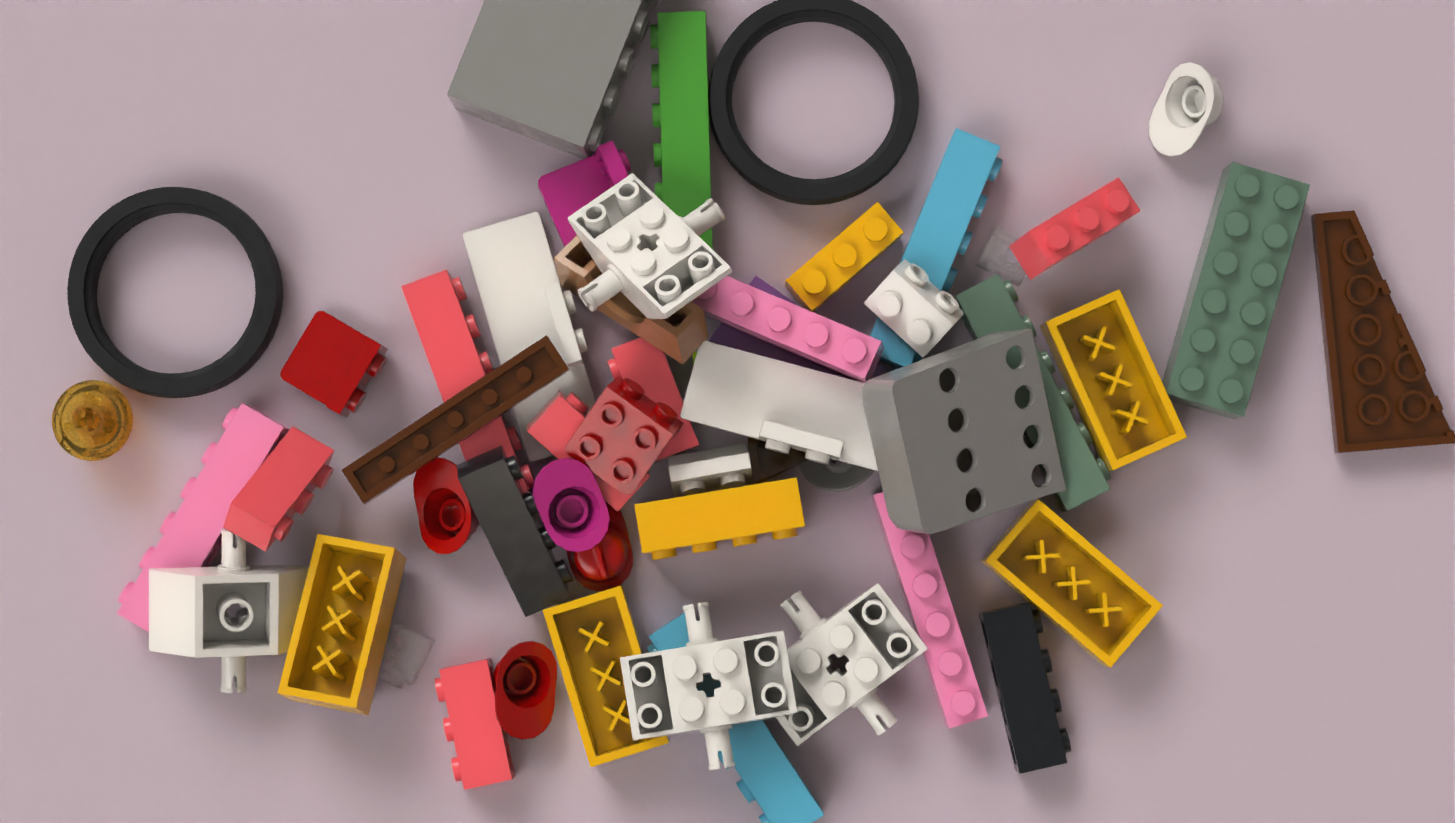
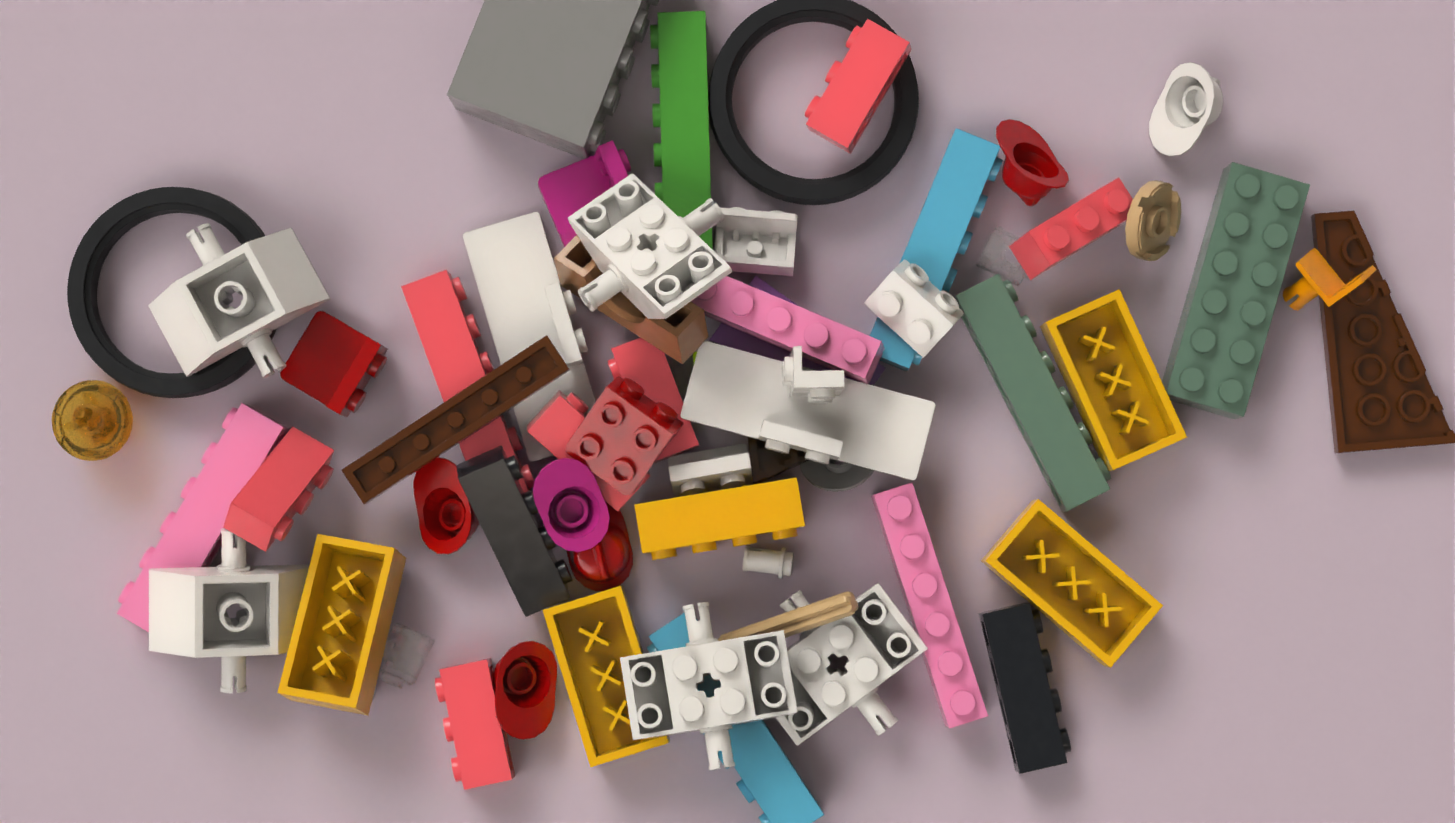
yellow brick [785,202,904,312] -> none
light grey piece [862,329,1066,534] -> none
none -> white slope [148,223,330,378]
none -> white bracket [714,207,798,276]
none -> tan axle [718,591,859,641]
none -> white pin [743,546,794,579]
none -> white bracket [782,346,845,403]
none -> coral brick [805,18,912,154]
none -> red piece [996,119,1069,206]
none -> tan tile [1125,180,1181,261]
none -> light orange bracket [1283,248,1377,311]

